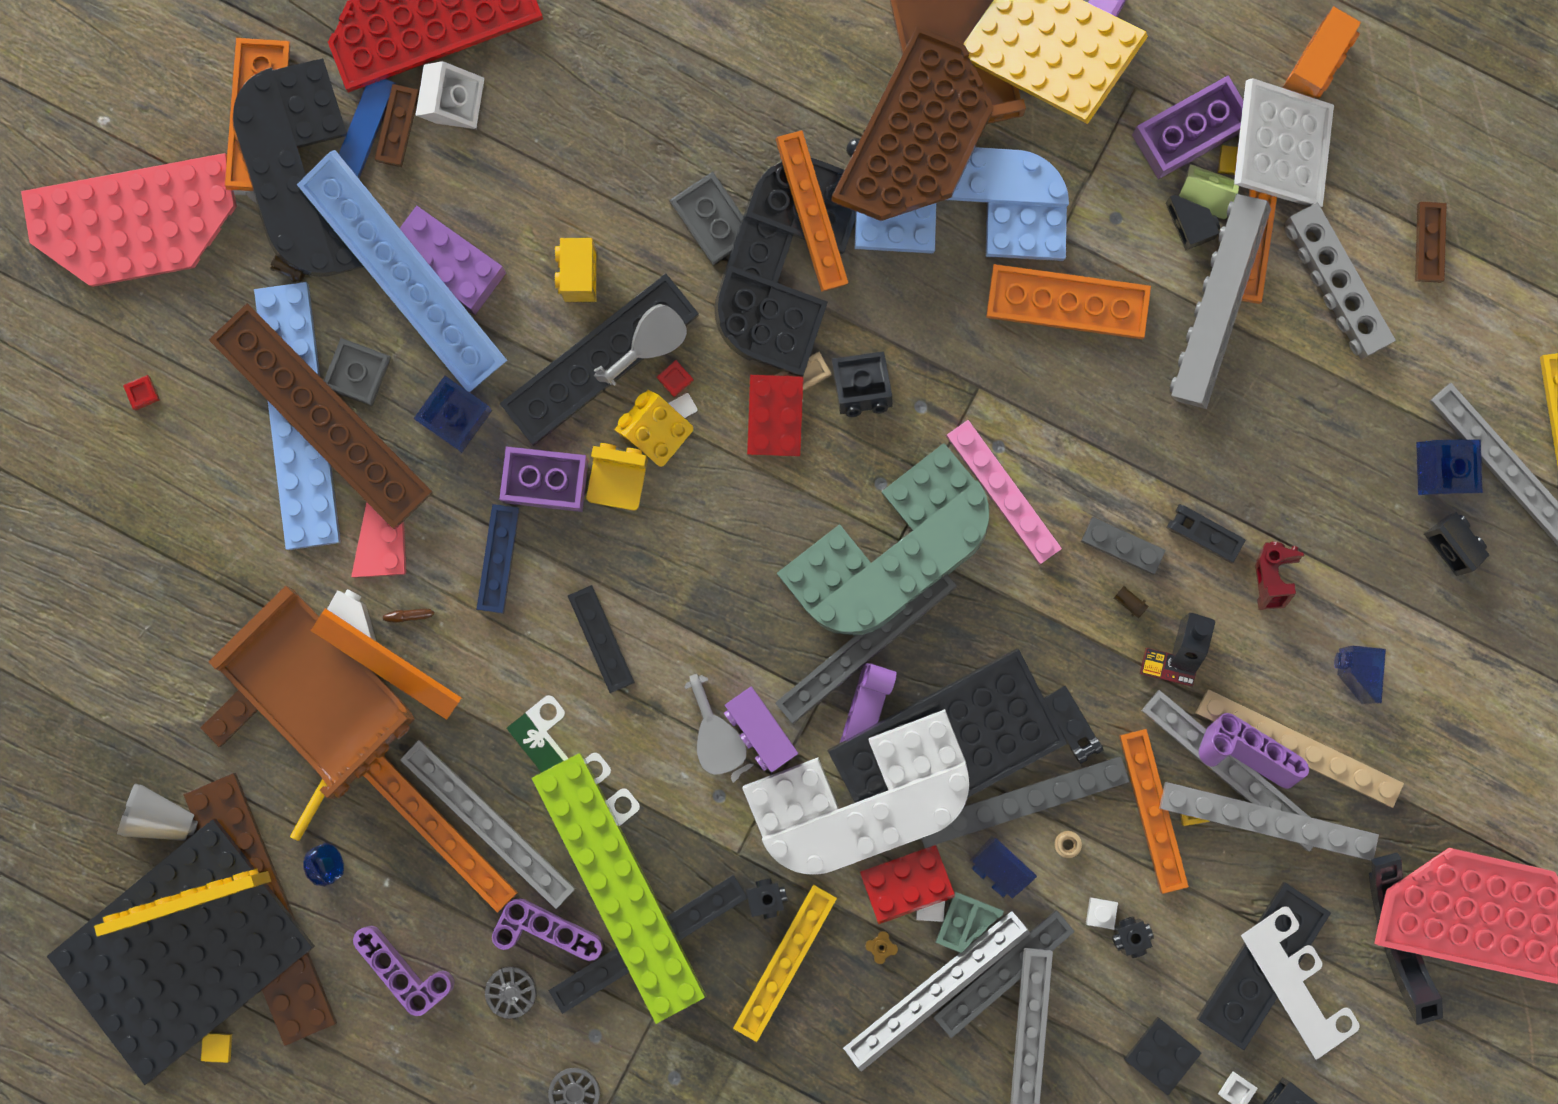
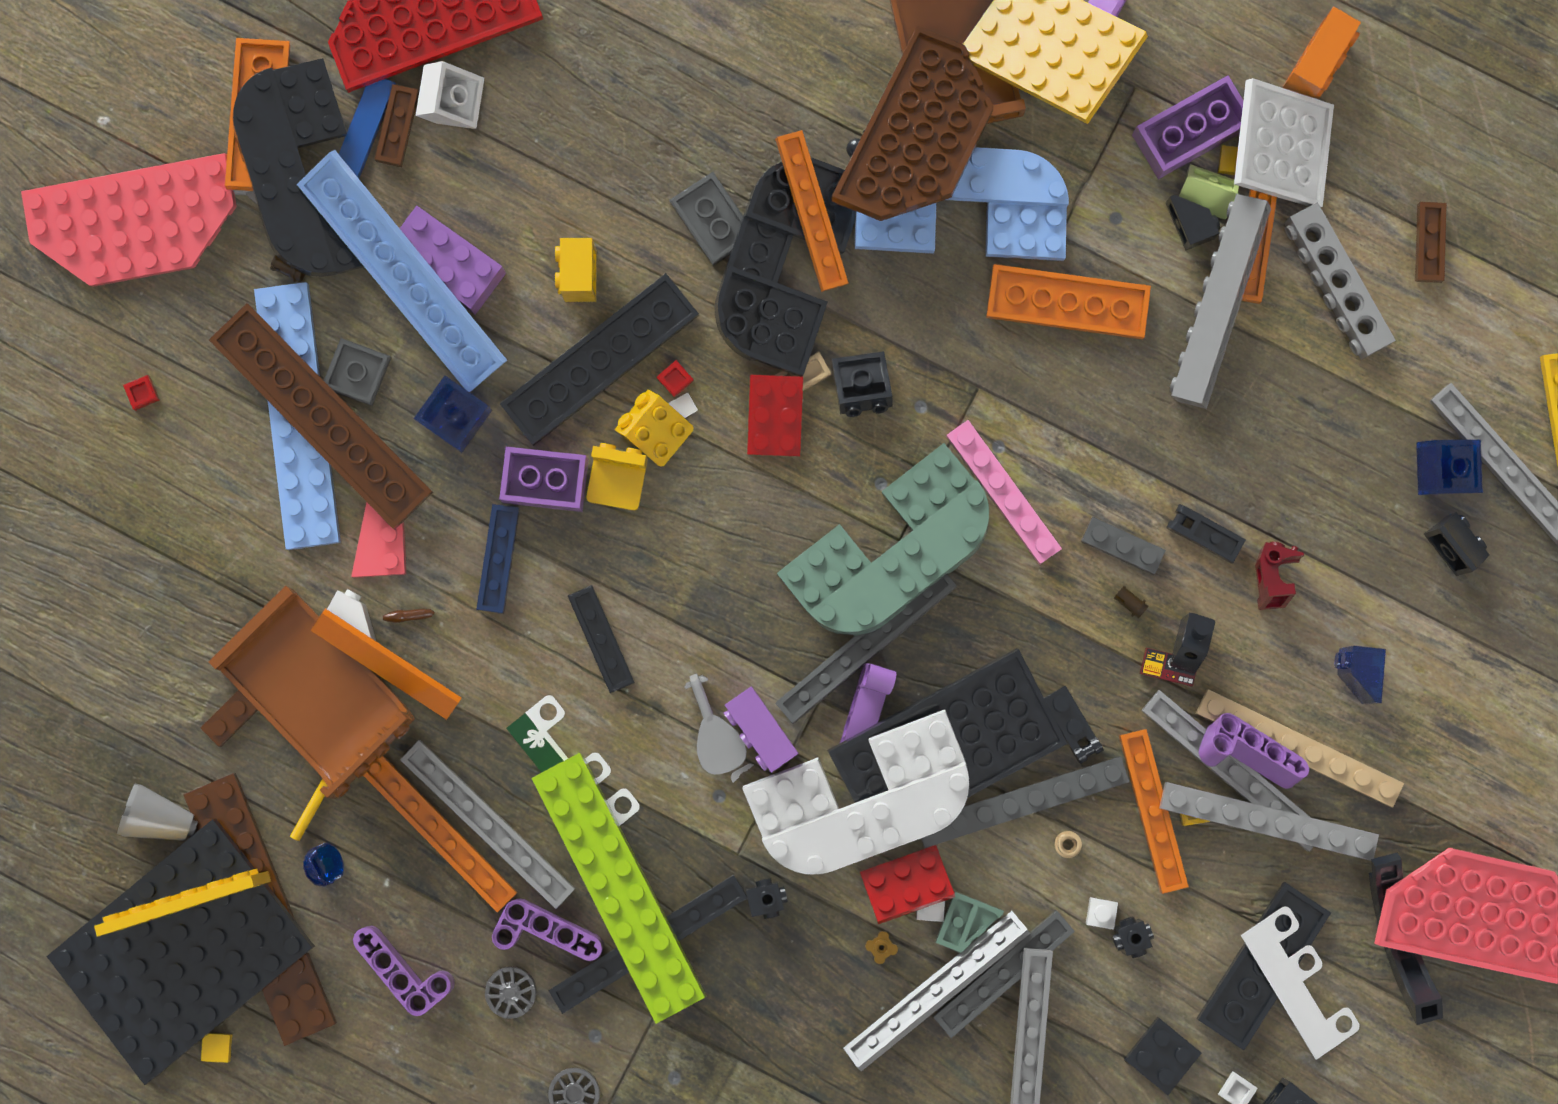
light grey piece [594,304,687,386] -> none
yellow plate [733,884,837,1042] -> none
clear blue slope [970,836,1037,899] -> none

